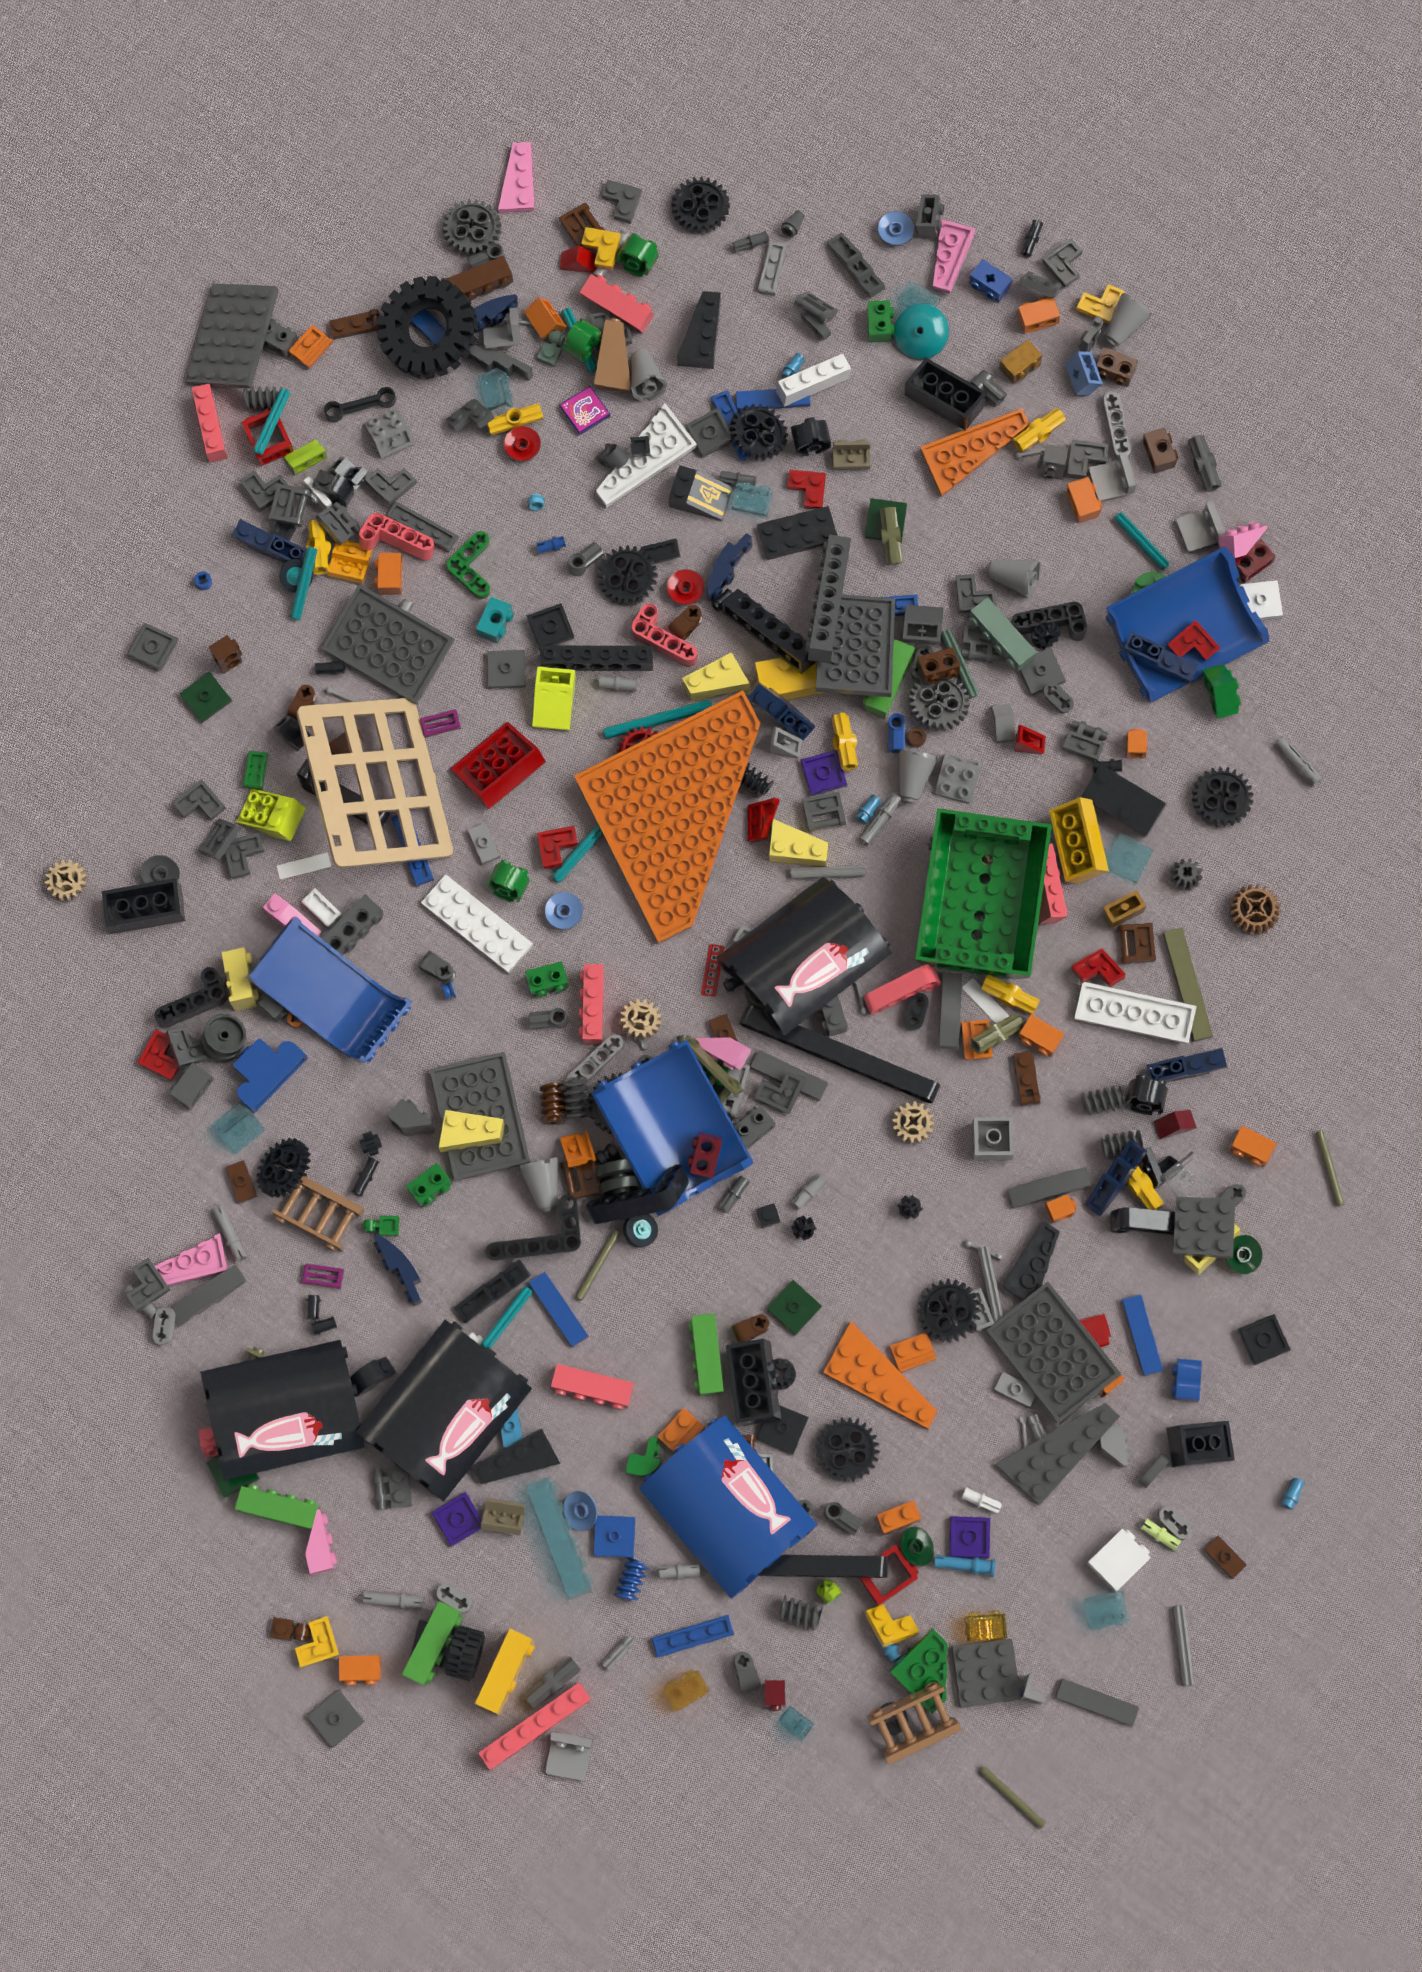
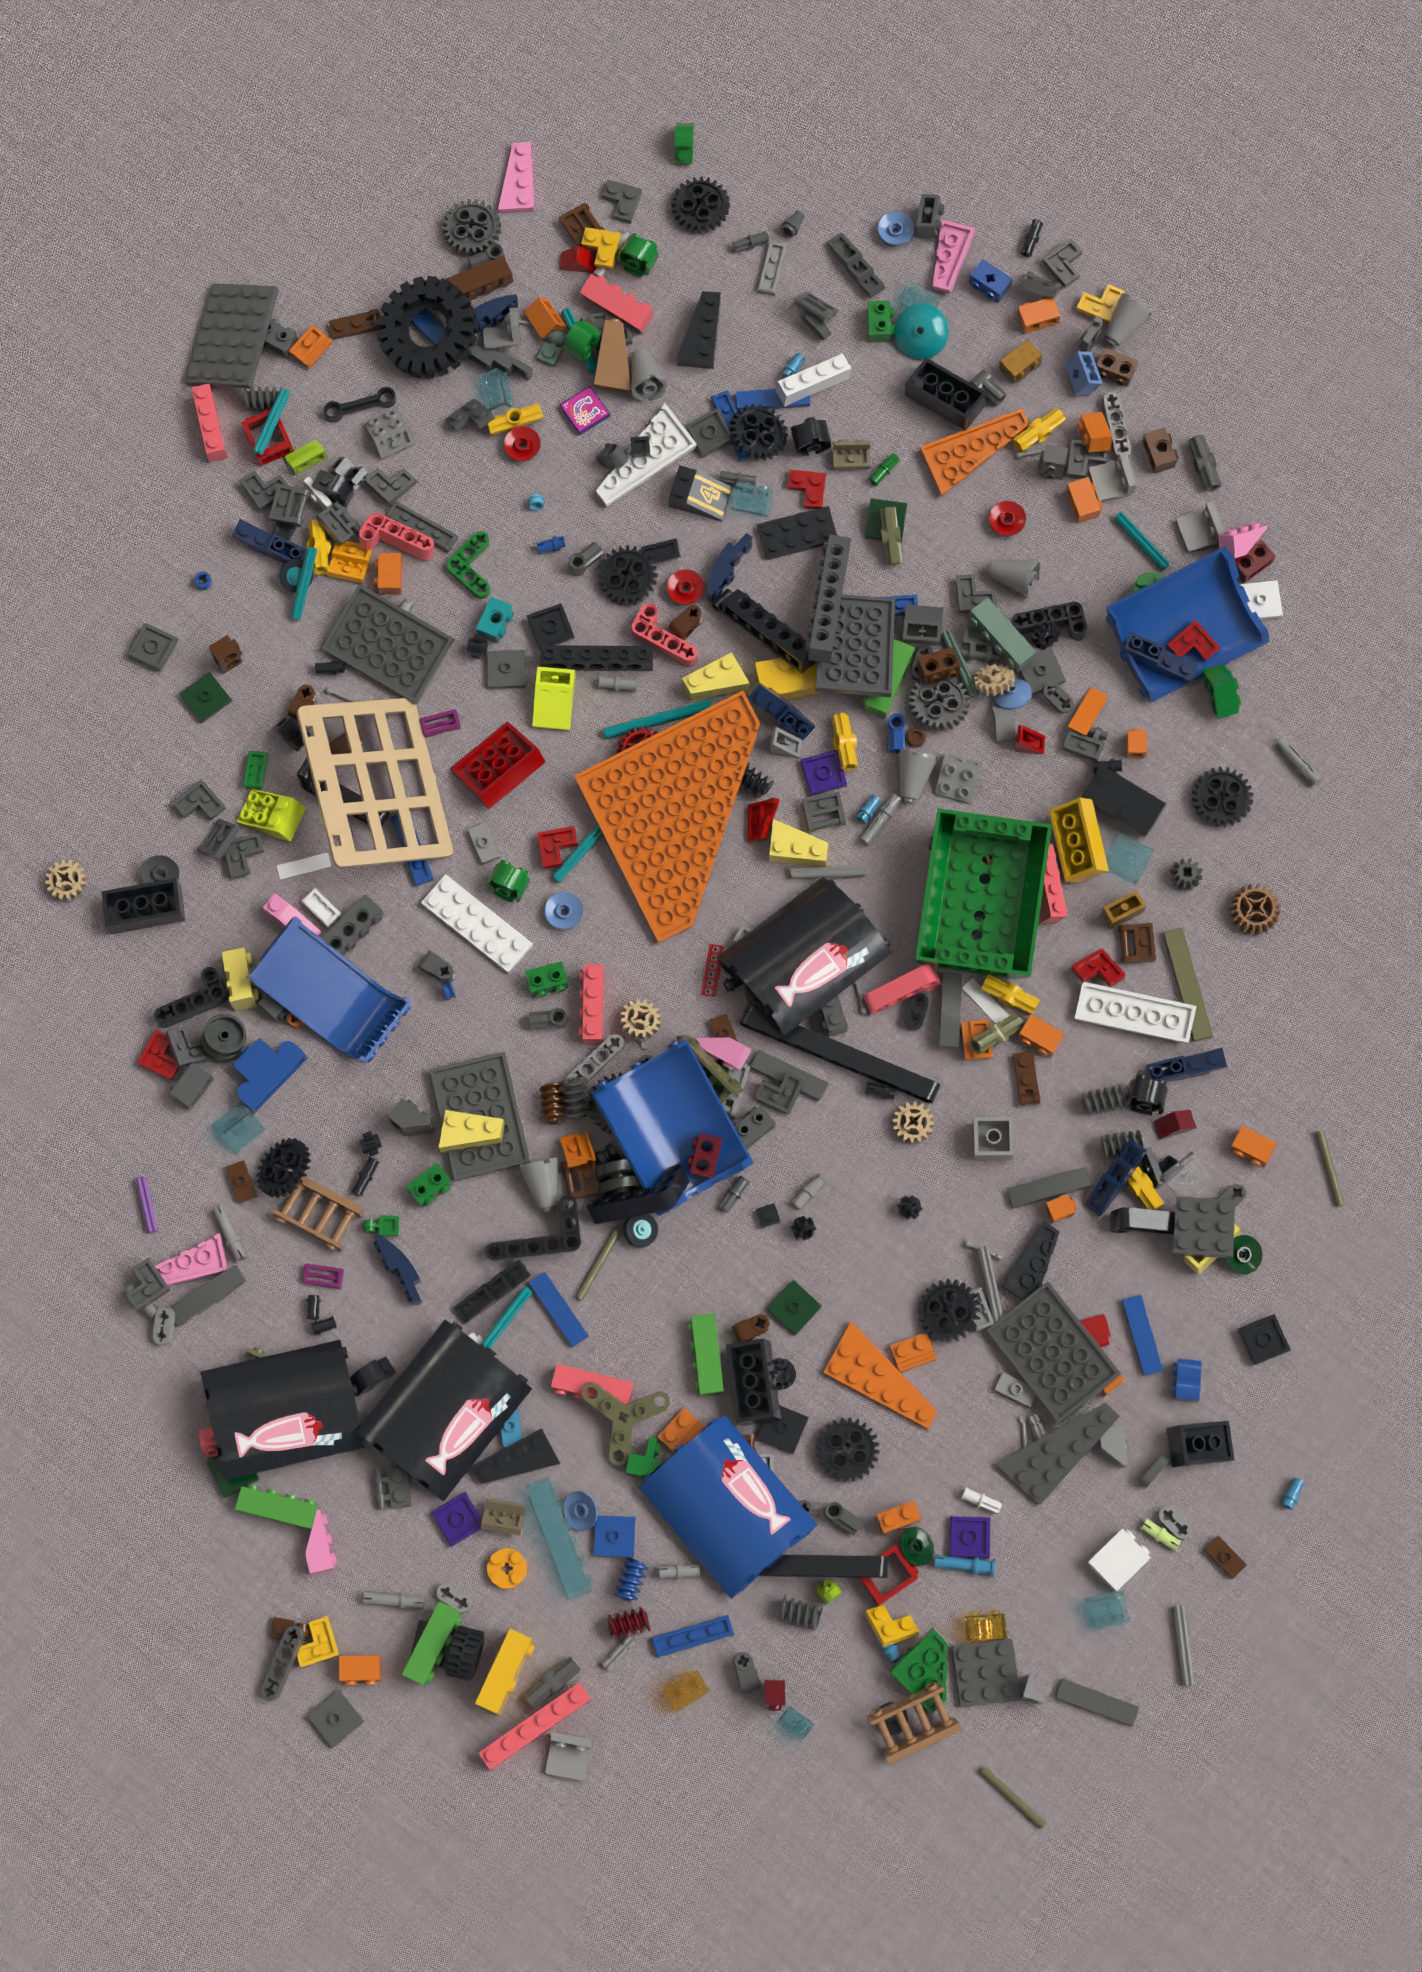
none -> medium lavender axle [136,1177,158,1233]
none -> dark grey beam [261,1626,305,1701]
none -> black gear [467,634,488,659]
none -> light orange plate [487,1548,527,1589]
none -> olive piece [582,1382,670,1466]
none -> dark red piece [607,1607,651,1639]
none -> green brick [674,123,694,164]
none -> black pin [865,1082,896,1100]
none -> green axle [869,453,900,486]
none -> tan gear [974,663,1015,696]
none -> red dish [989,501,1026,536]
none -> medium blue dish [994,679,1032,710]
none -> orange sticker [1068,687,1109,735]
none -> orange brick [1077,412,1112,453]

